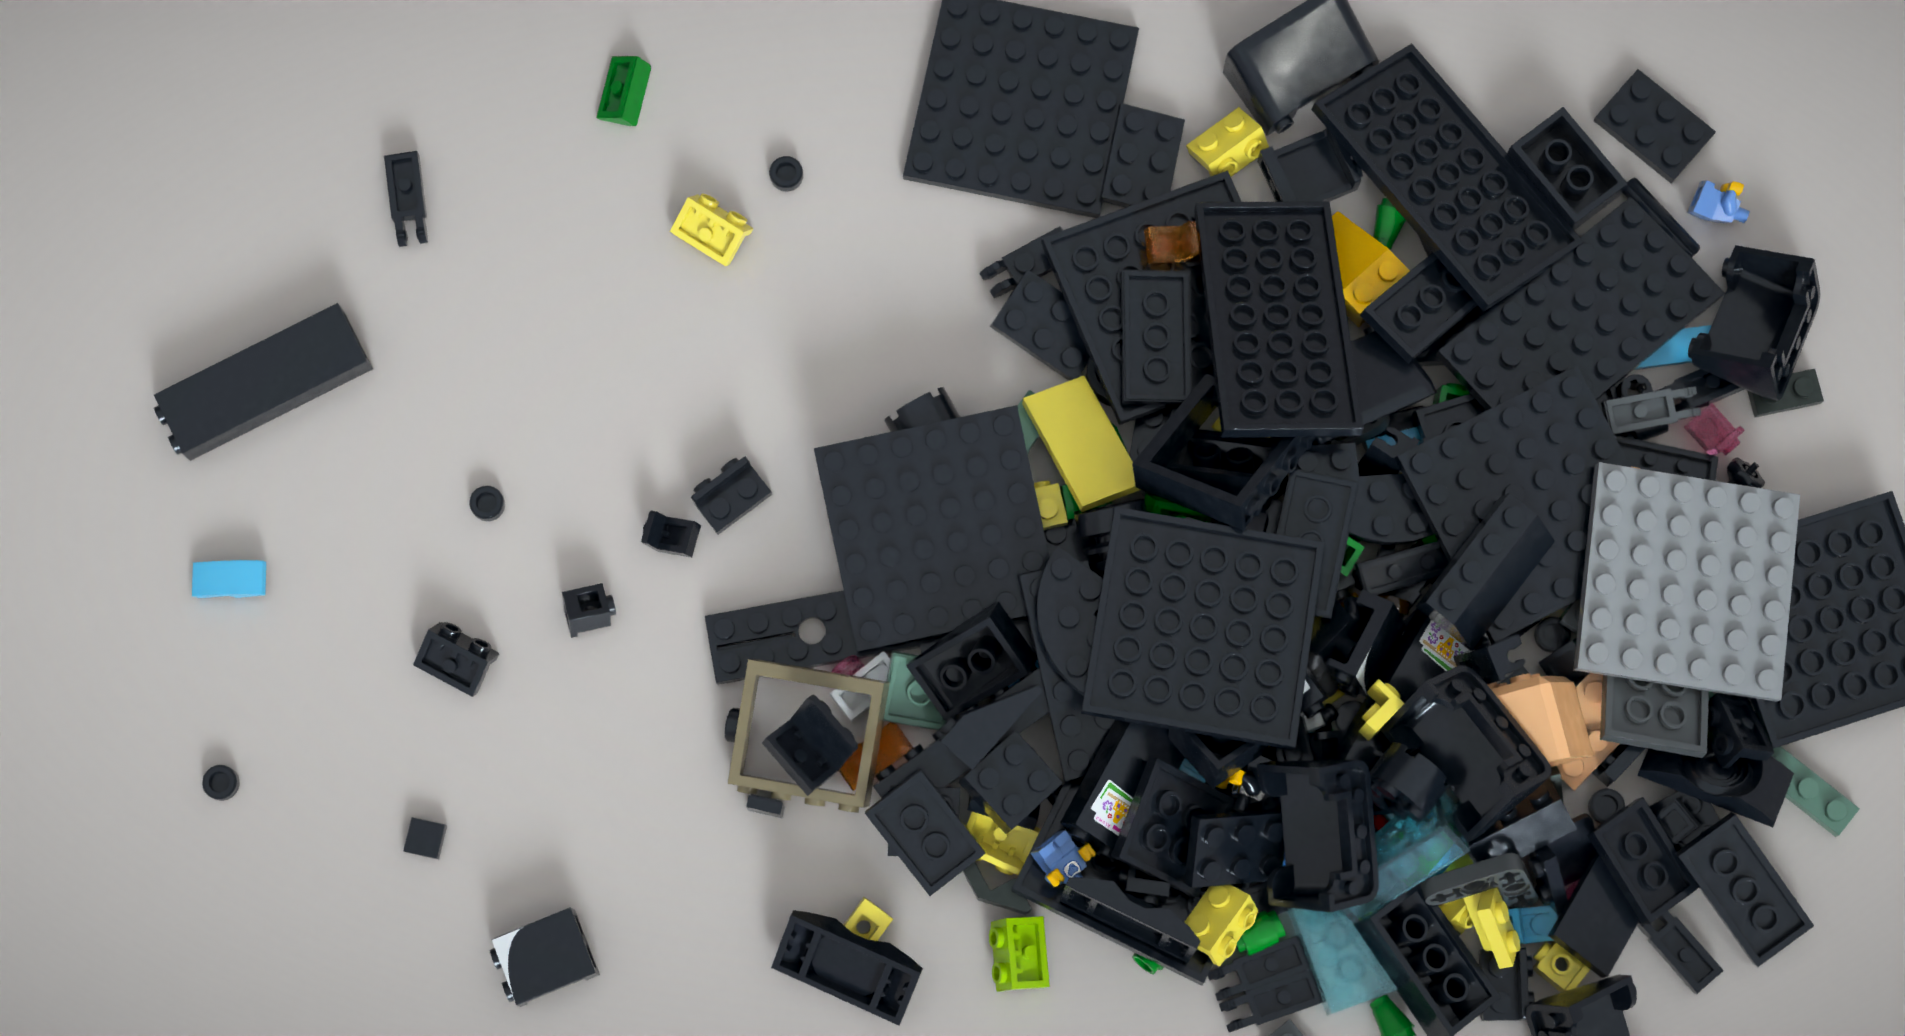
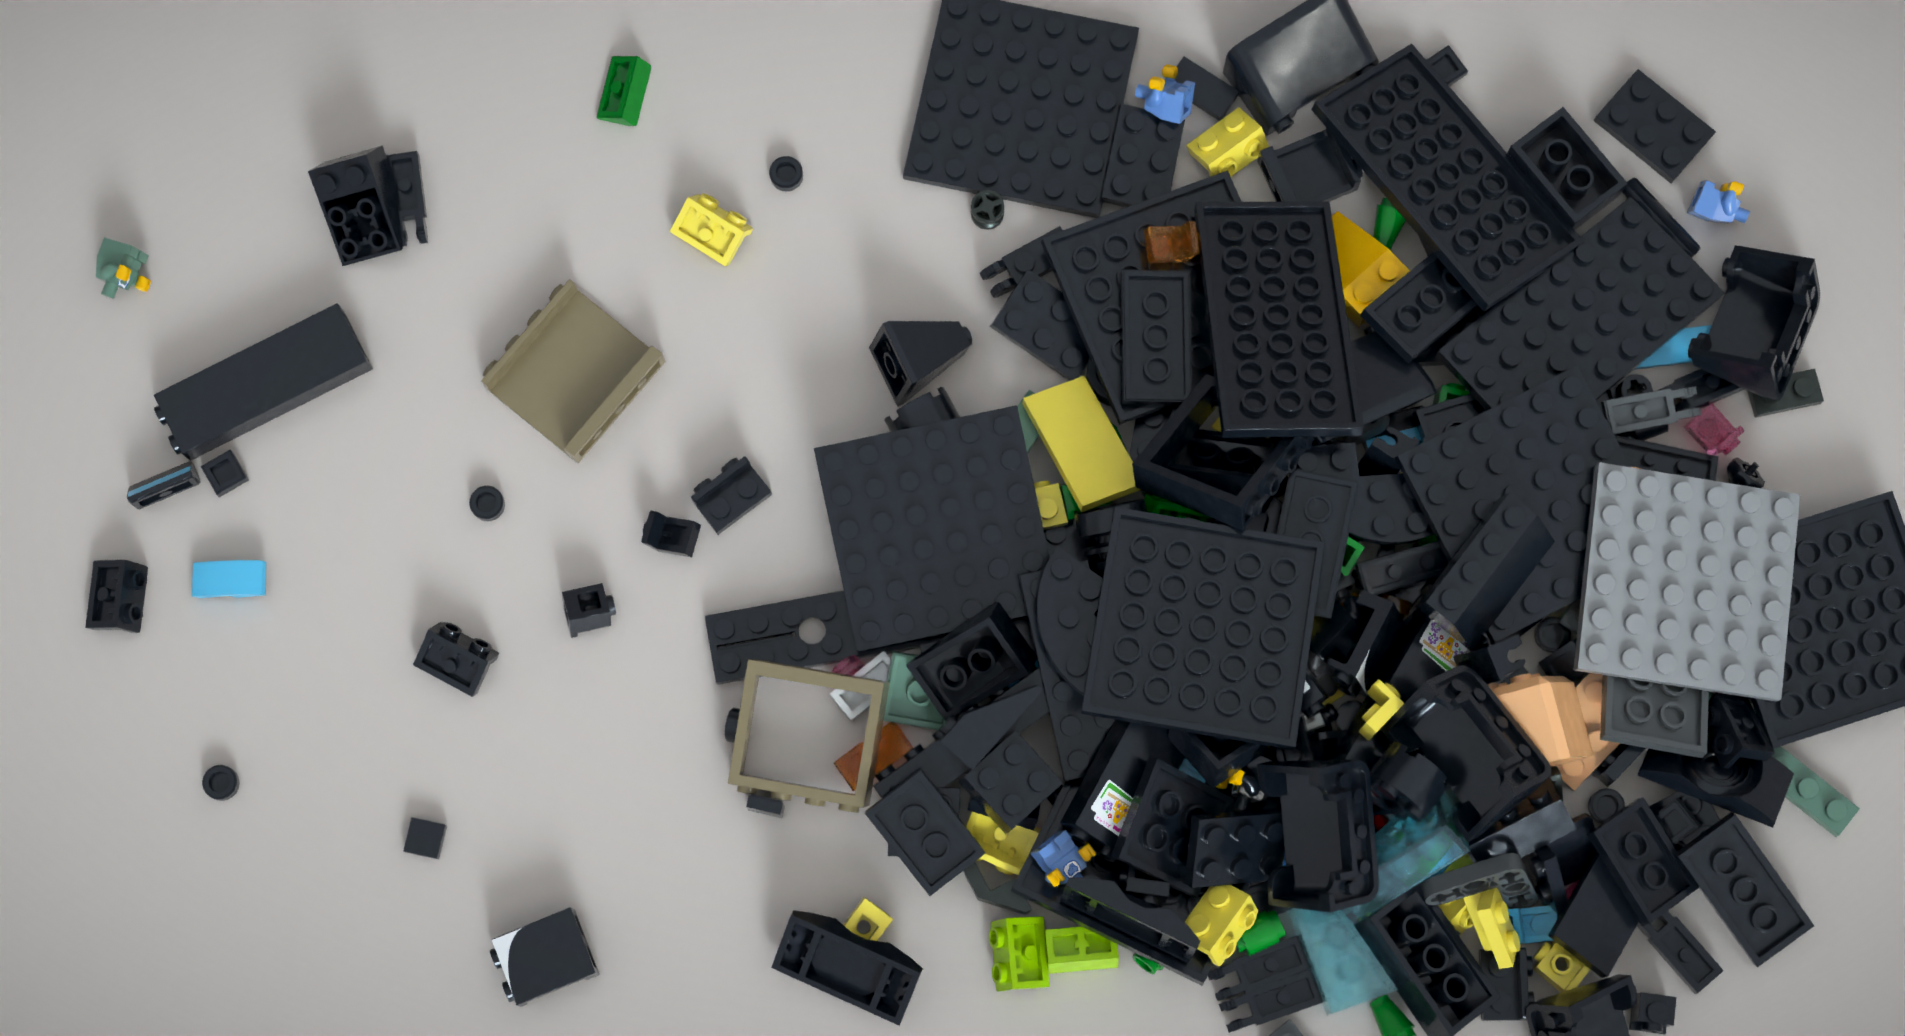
black bracket [762,695,858,796] -> none
none -> black bracket [85,560,148,633]
none -> sand green piece [96,237,151,299]
none -> black slope [127,461,201,510]
none -> black tile [201,449,249,497]
none -> black slope [308,145,403,266]
none -> dark tan panel [481,279,666,463]
none -> black slope [869,321,972,407]
none -> pearl dark grey wheel [971,190,1004,230]
none -> lime hinge [1045,927,1119,974]
none -> medium blue piece [1135,64,1195,124]
none -> black tile [1175,56,1240,121]
none -> black tile [1427,45,1468,86]
none -> black brick [1629,992,1677,1035]

